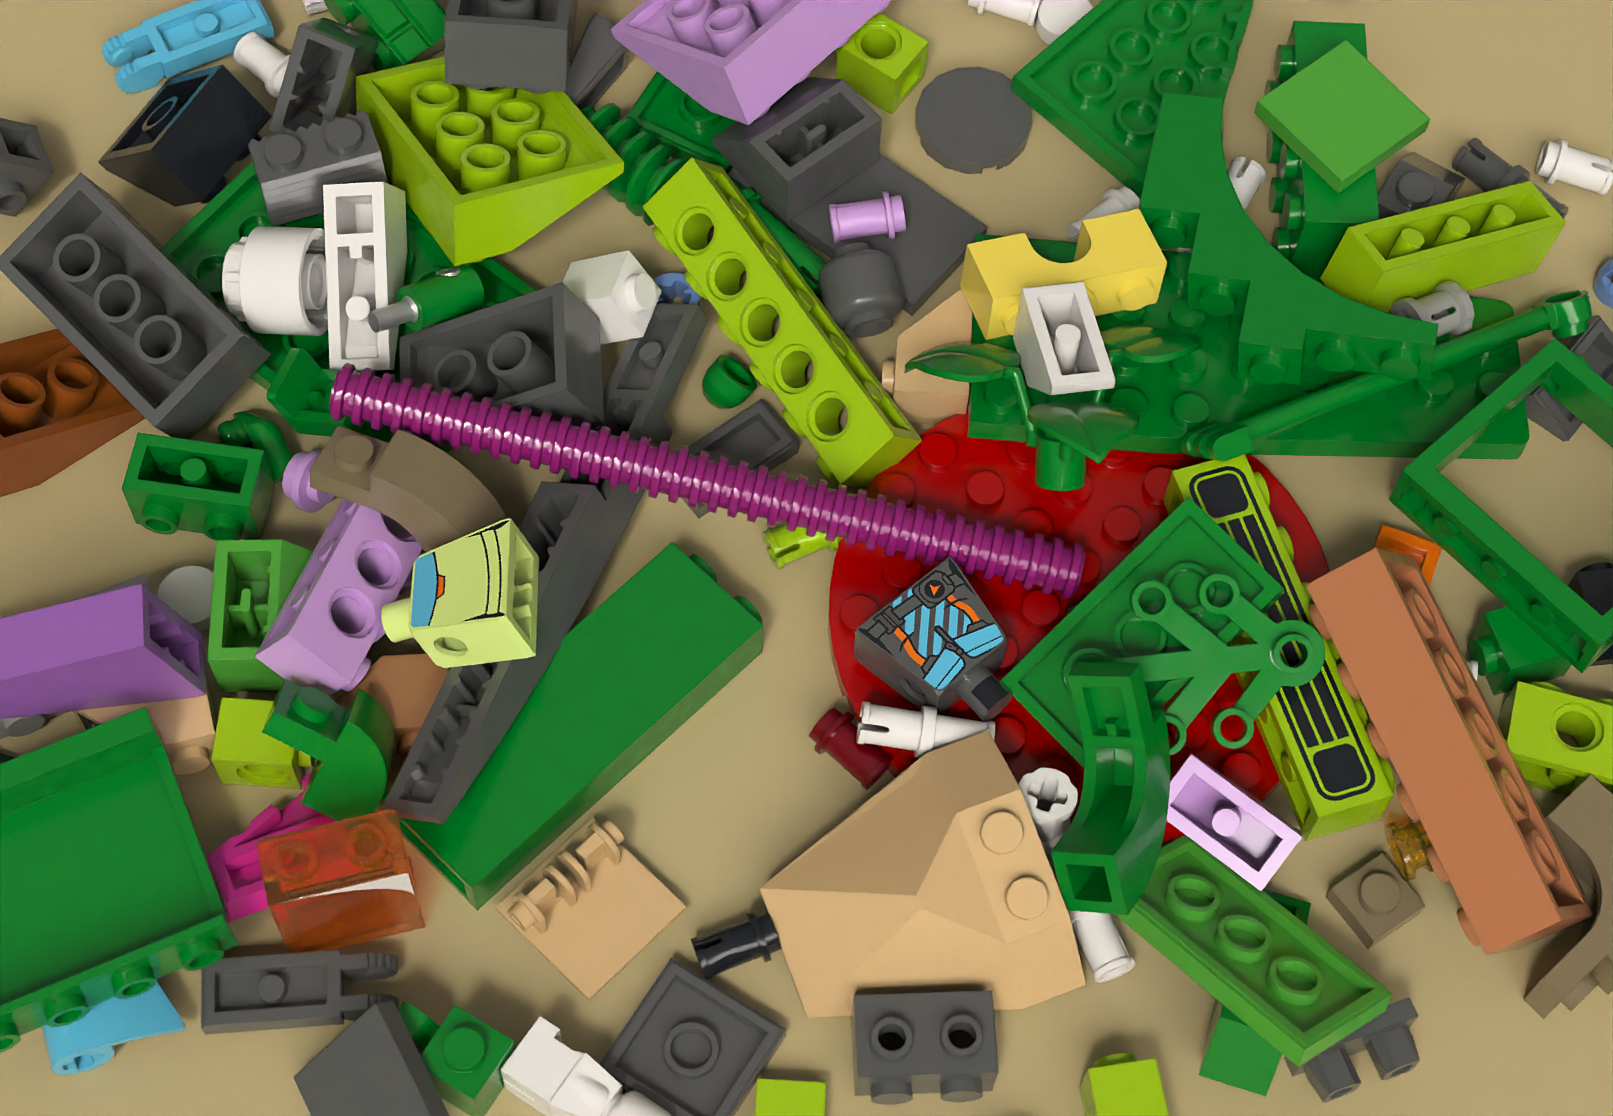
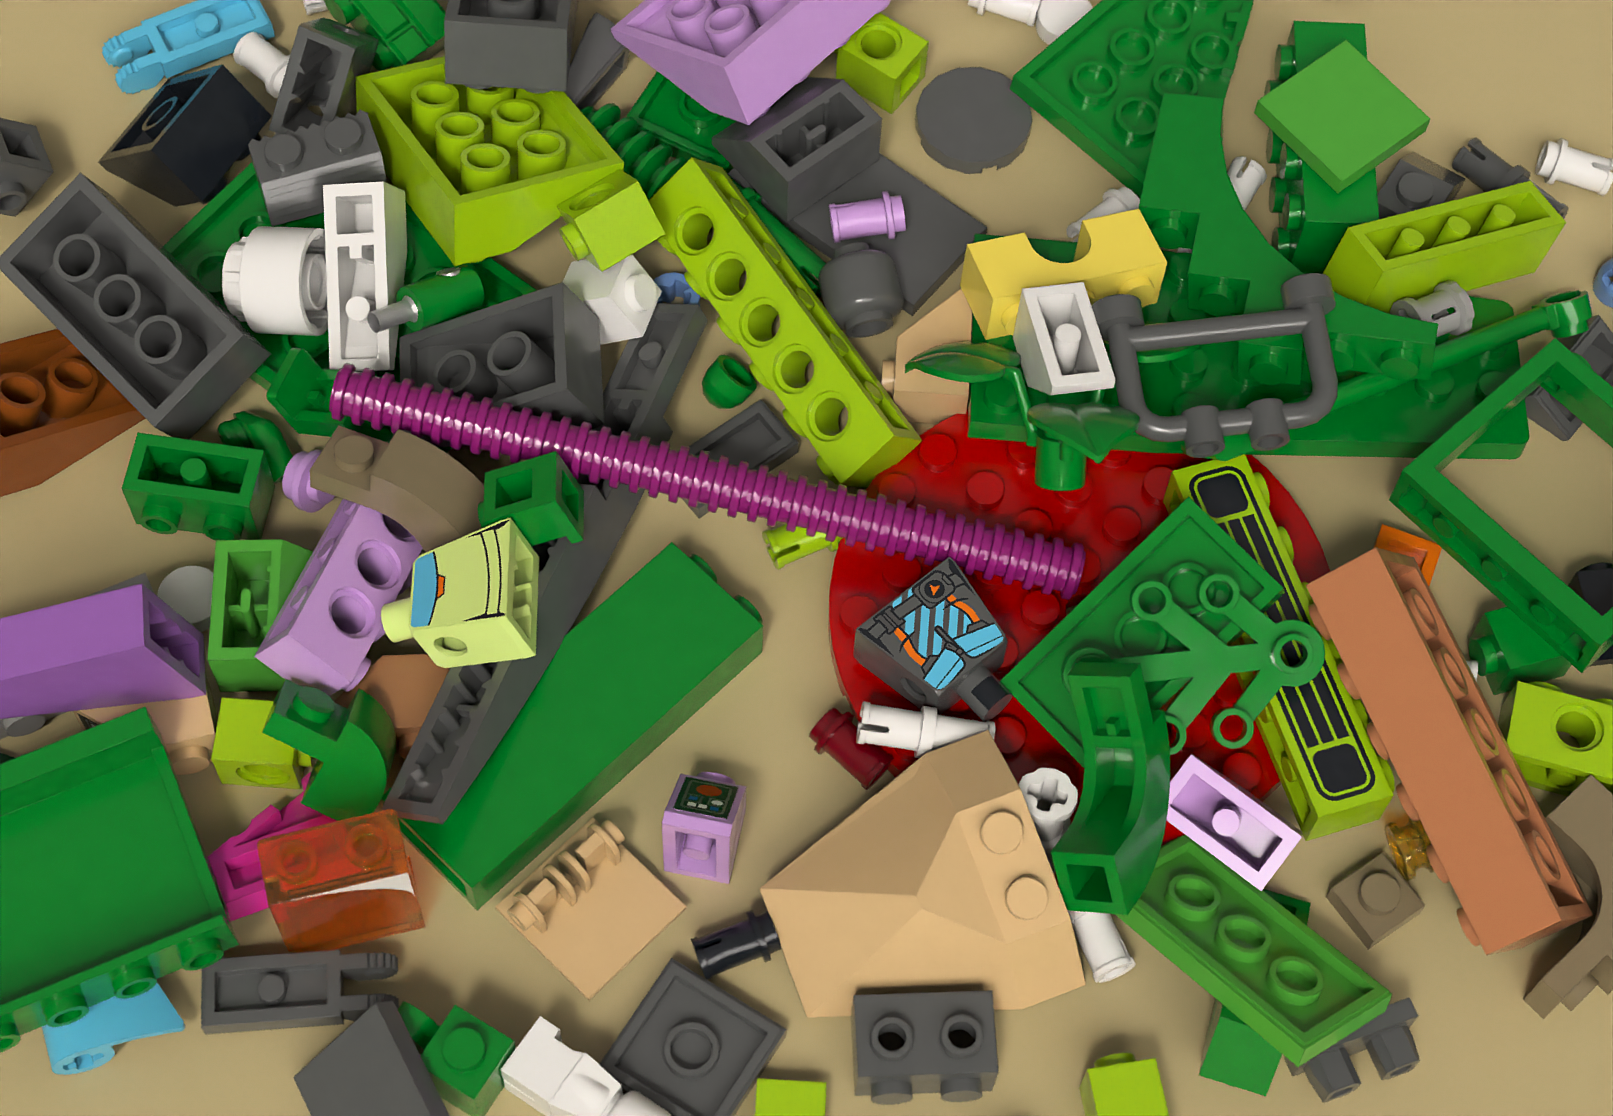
none -> green brick [478,451,584,546]
none -> lime brick [557,169,665,272]
none -> lavender slope [662,772,746,884]
none -> dark grey bar [1092,273,1338,458]

